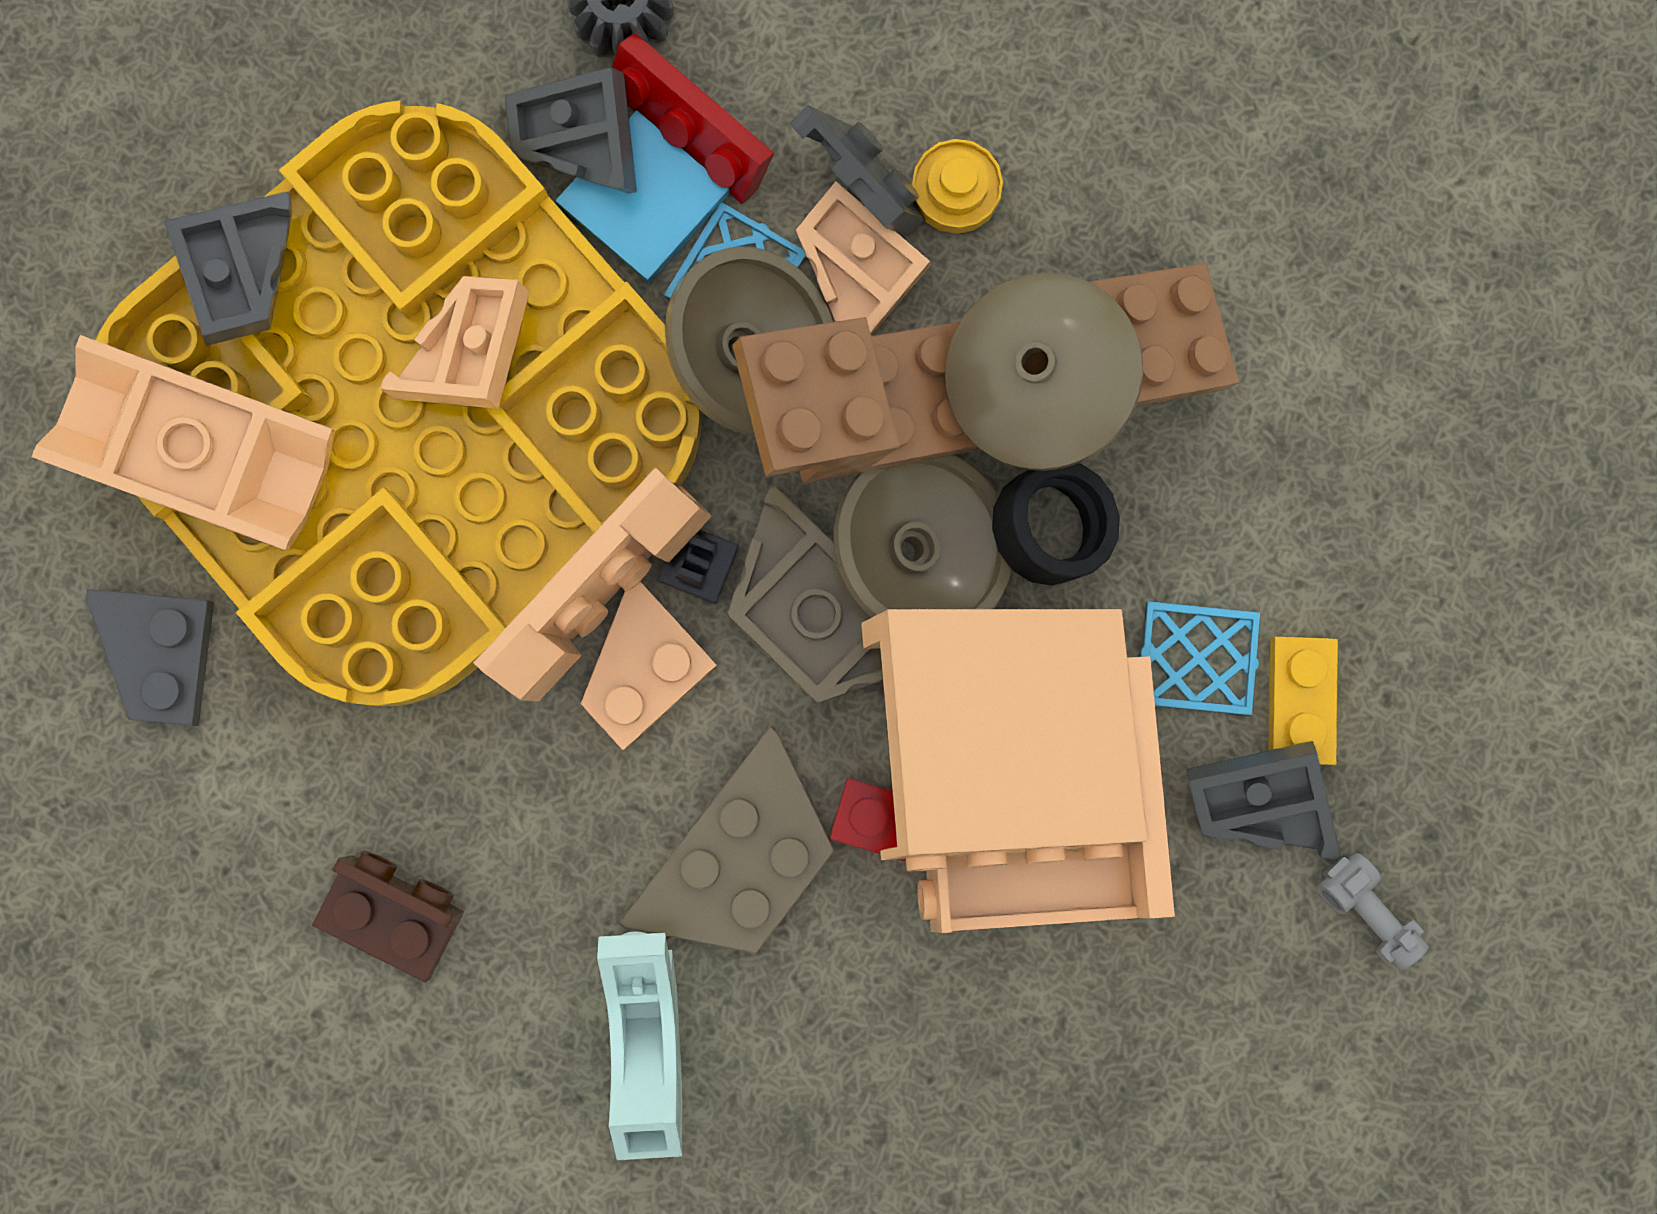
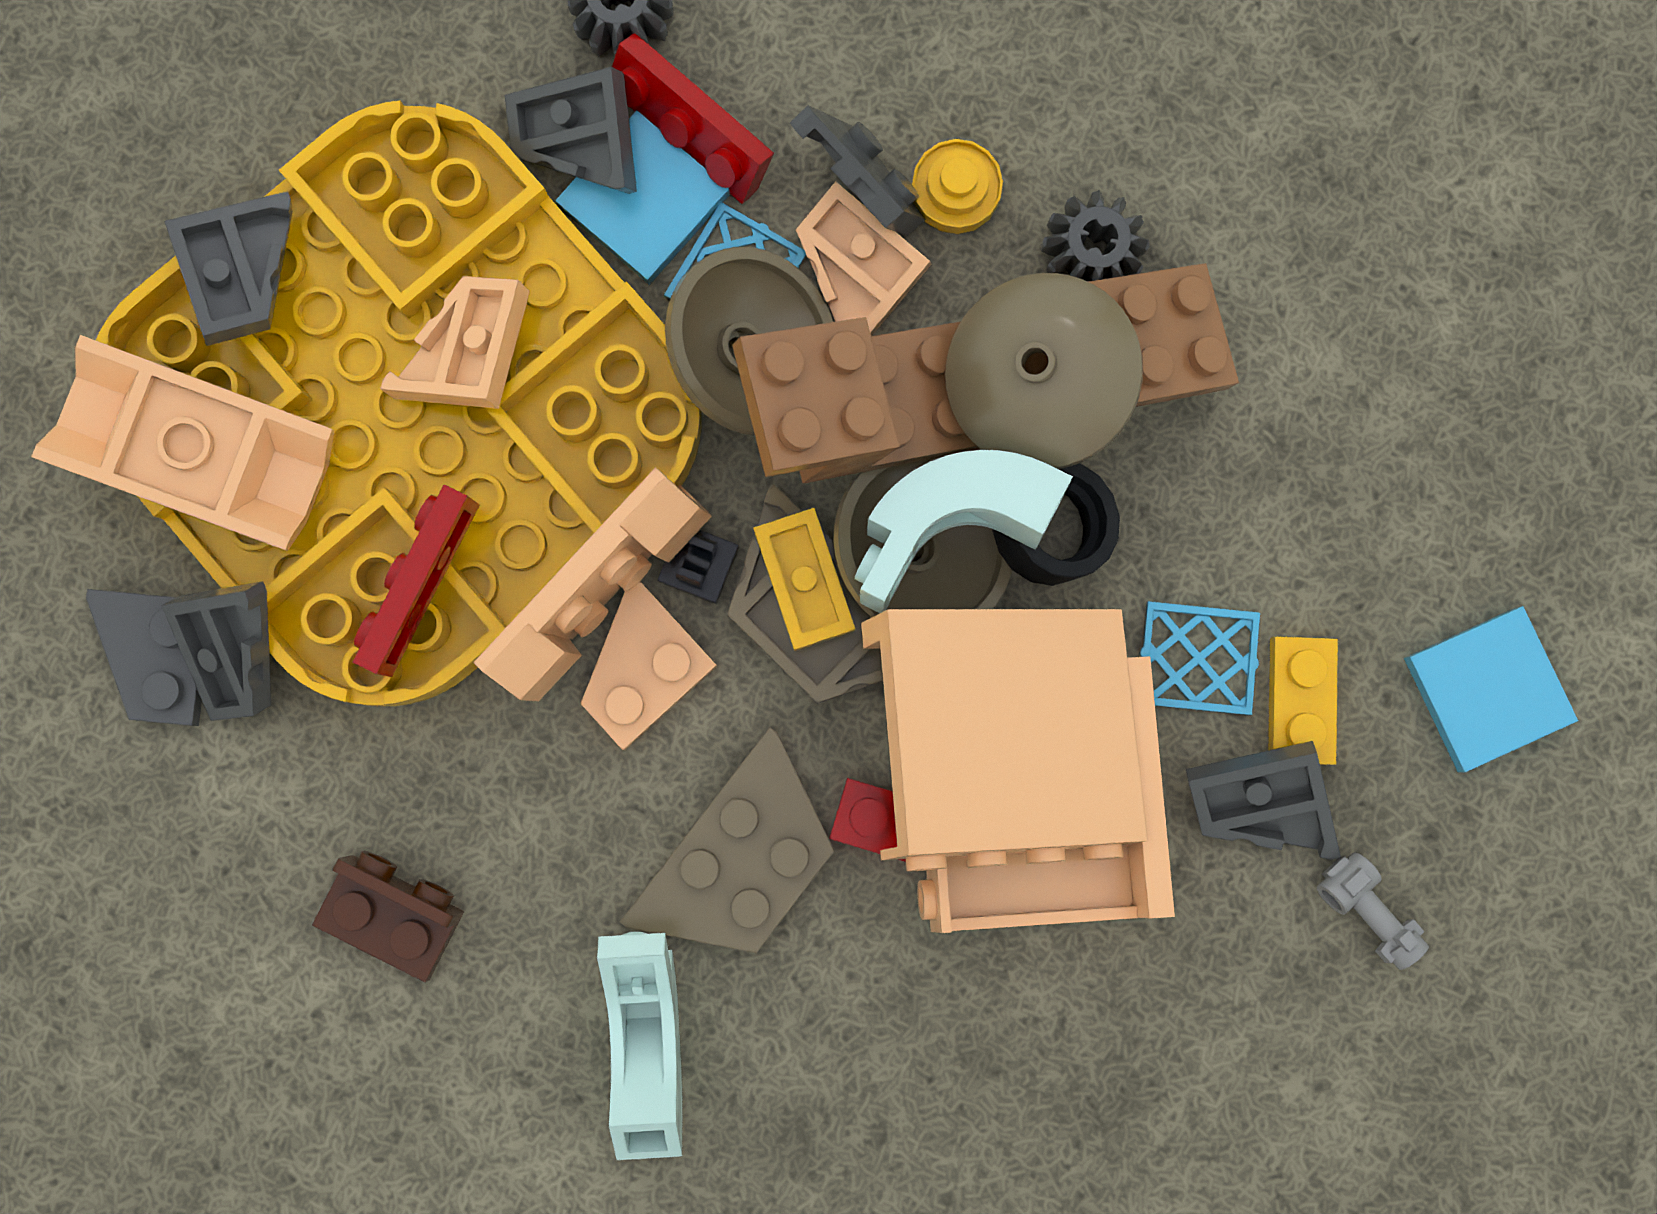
none -> dark grey wing [161,581,271,721]
none -> red plate [352,484,480,677]
none -> yellow plate [753,508,855,651]
none -> light aqua arch [855,450,1073,613]
none -> dark grey gear [1041,190,1149,282]
none -> medium azure tile [1404,606,1578,772]

